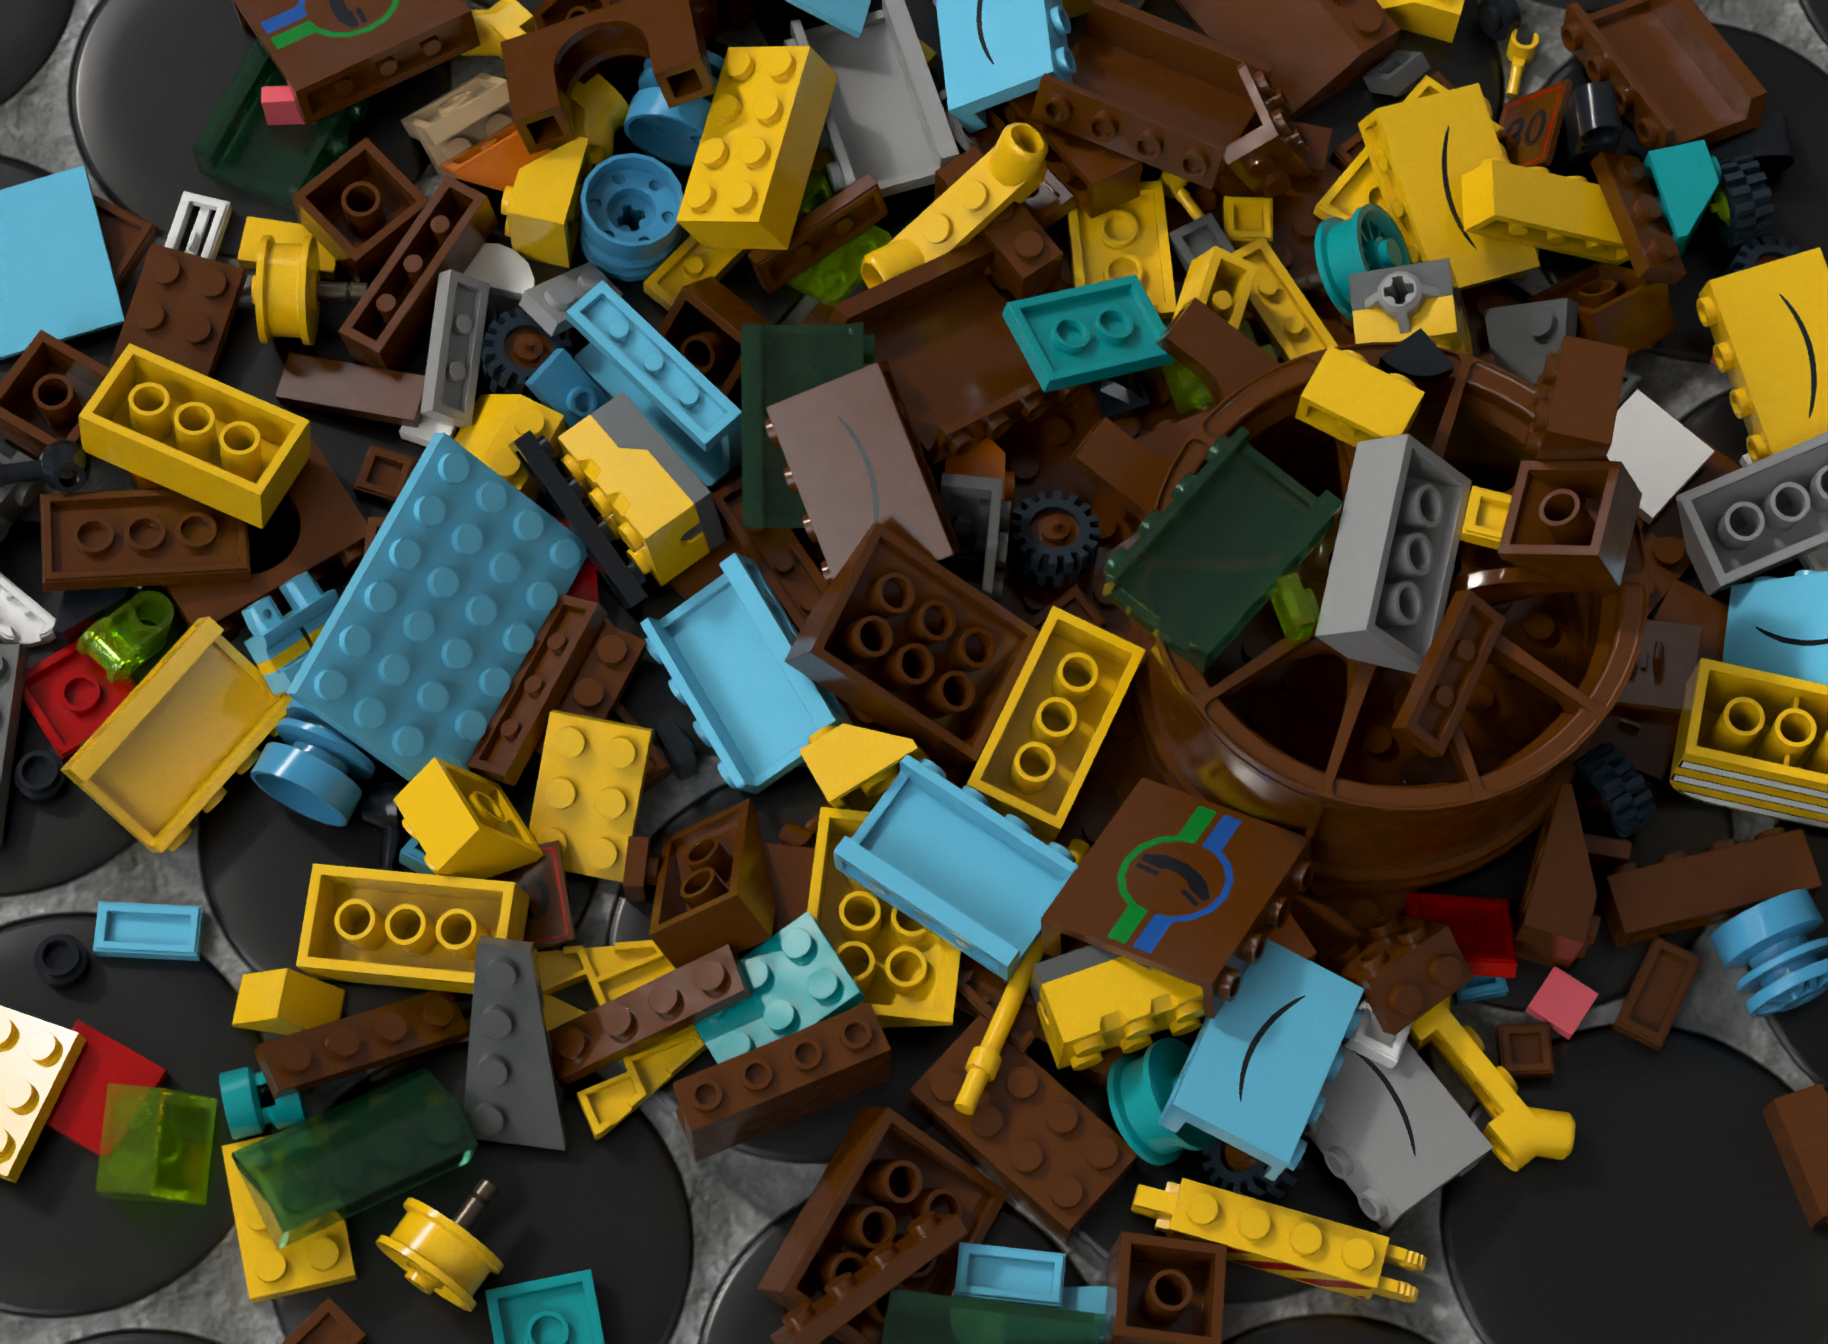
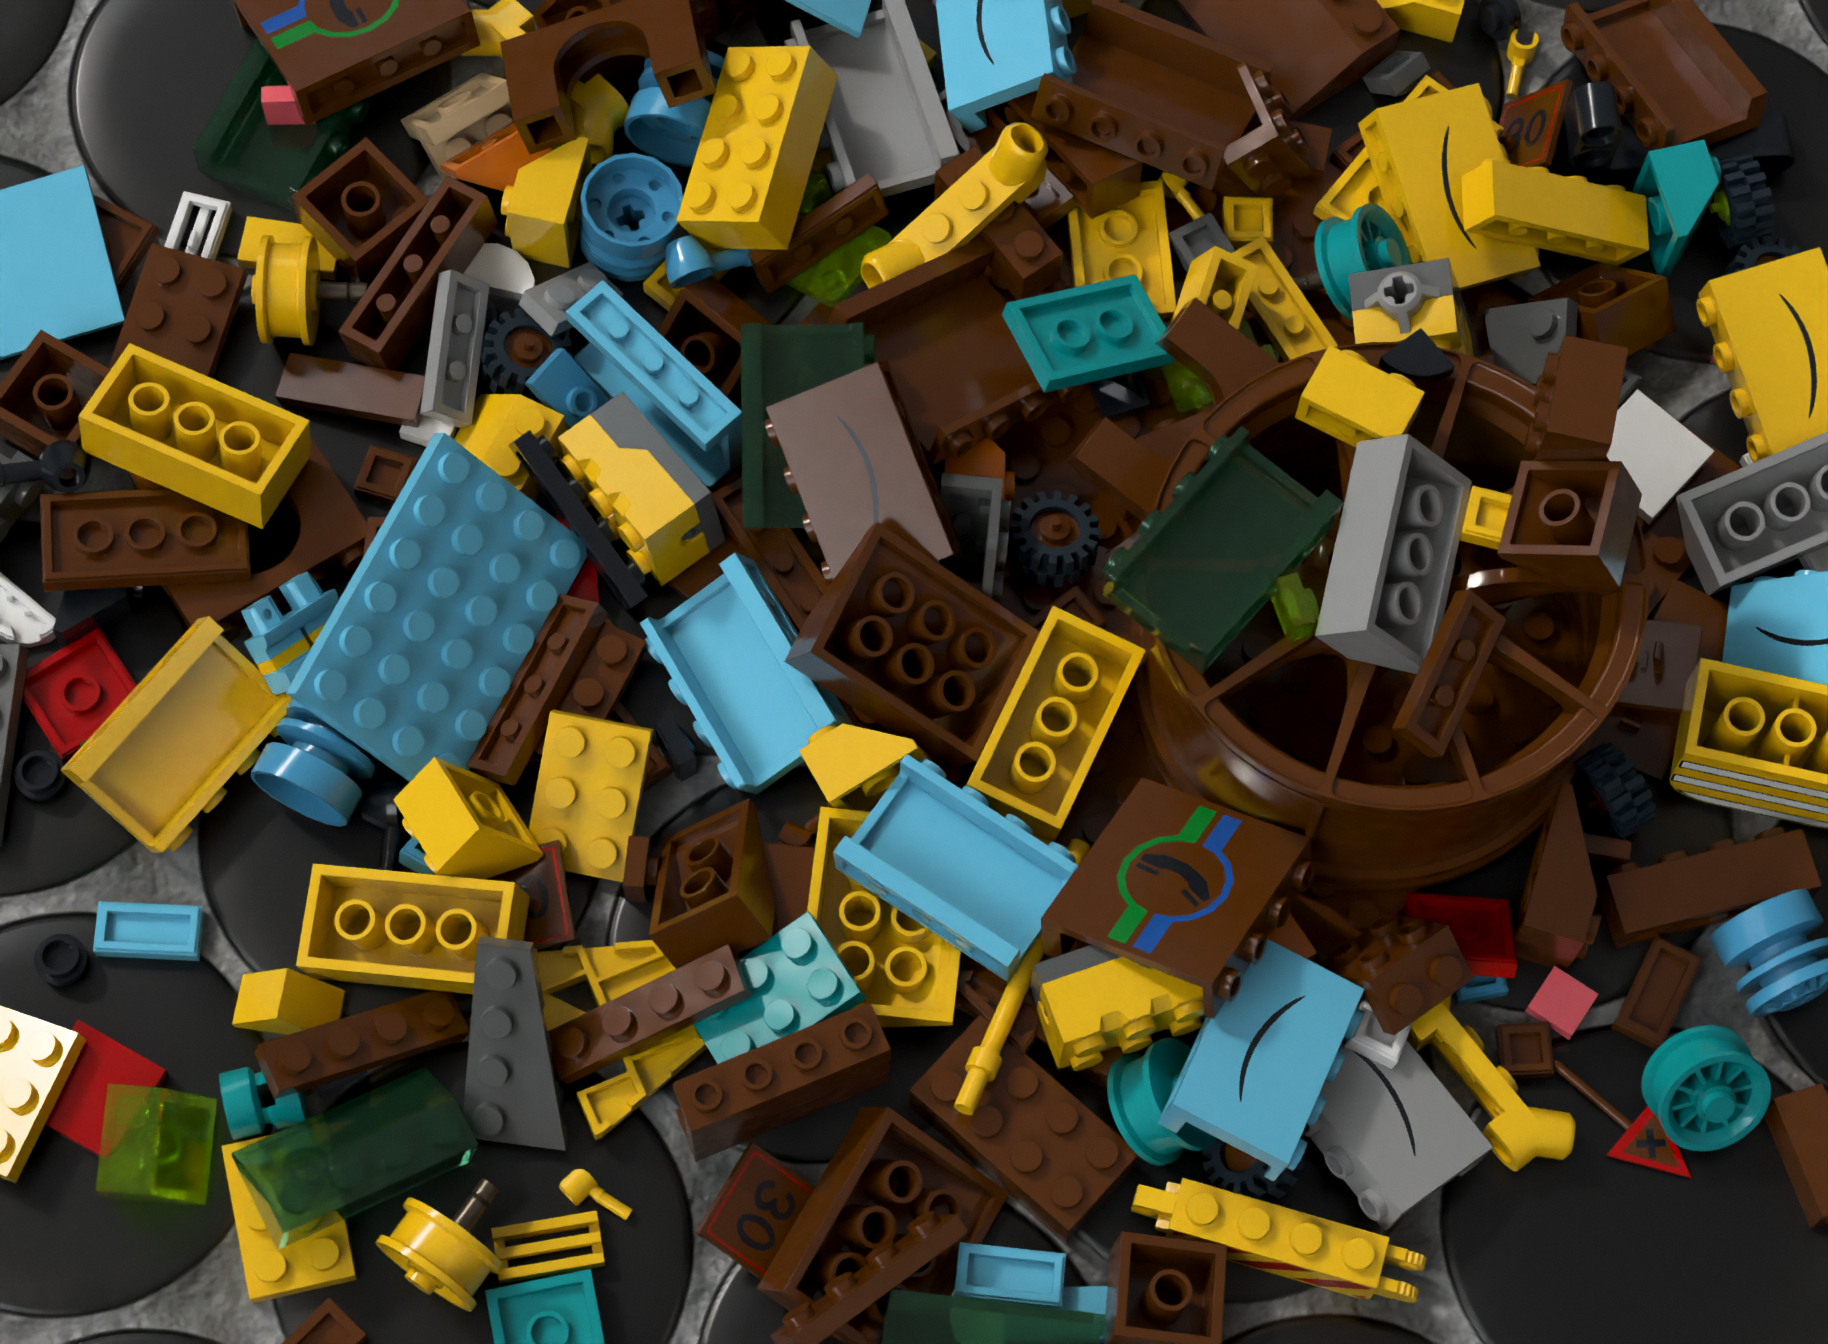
clear neon green piece [76,590,174,685] -> none
reddish brown plate [1590,151,1687,285] -> none
none -> yellow tile [491,1210,606,1284]
none -> yellow hand [559,1169,633,1221]
none -> dark azure bar [665,235,754,289]
none -> reddish brown piece [695,1142,815,1280]
none -> piece [1553,1060,1692,1179]
none -> teal wheel [1641,1025,1771,1151]

